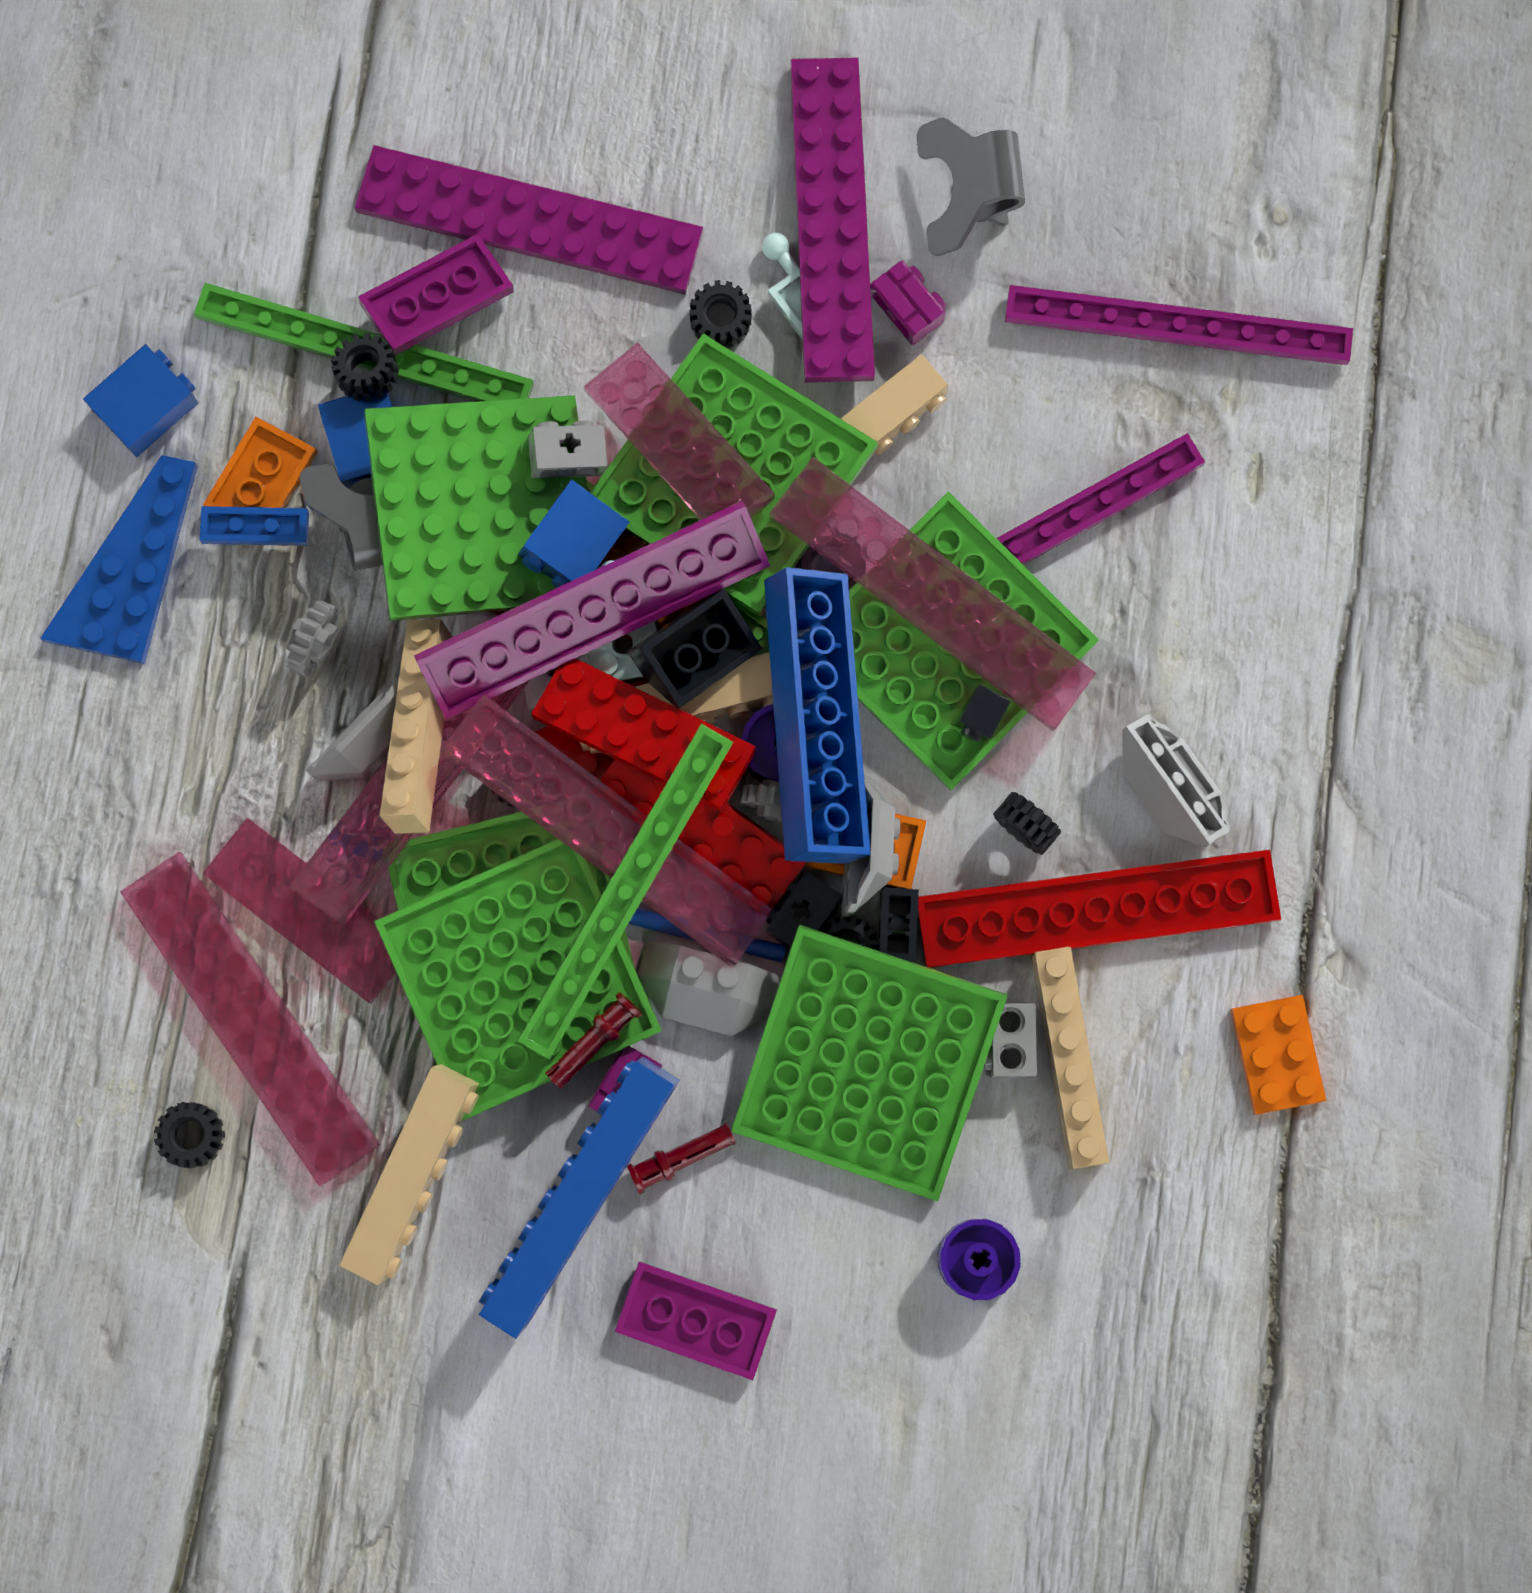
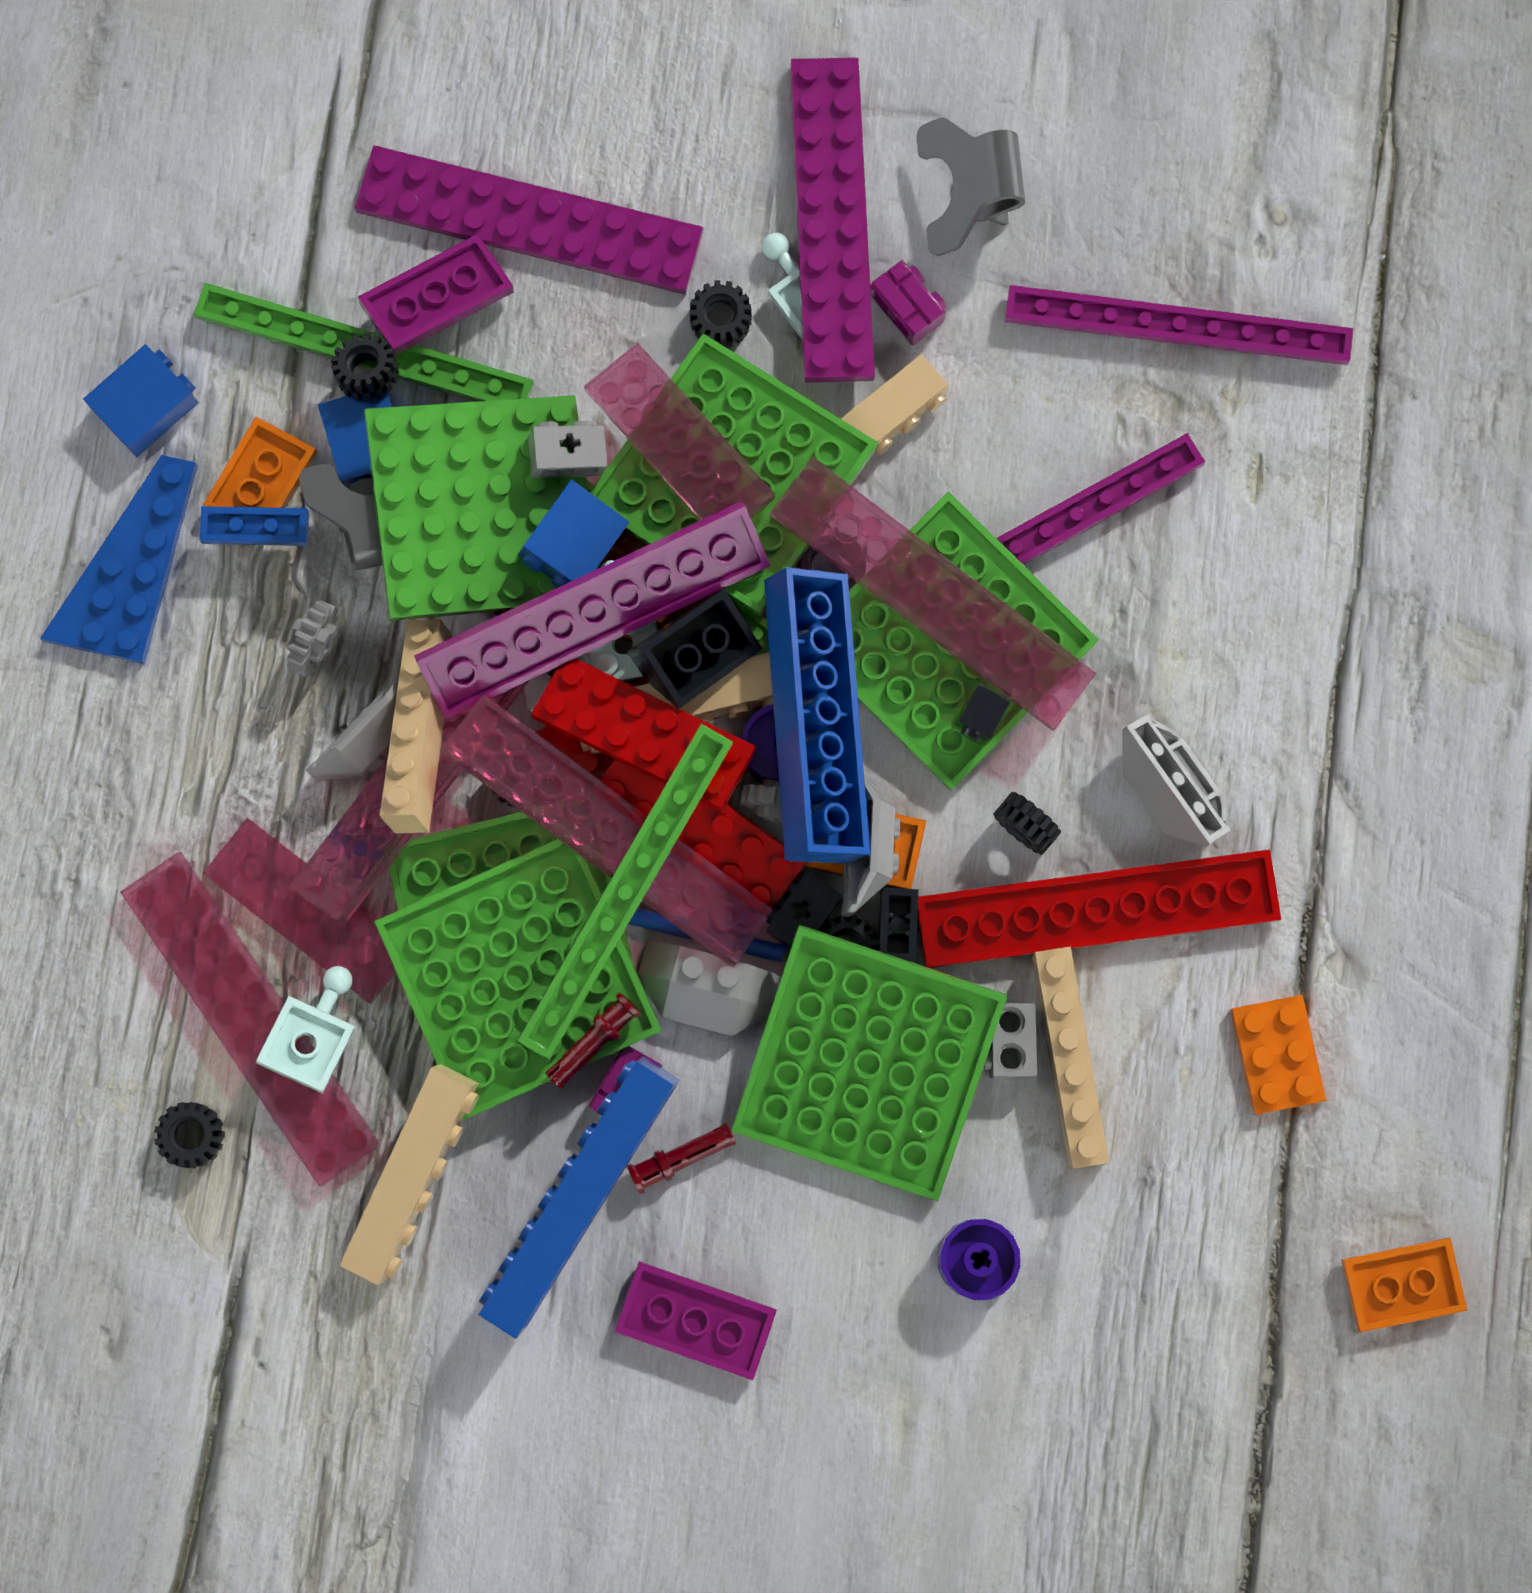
none -> light aqua plate [256,966,355,1094]
none -> orange plate [1341,1238,1468,1332]

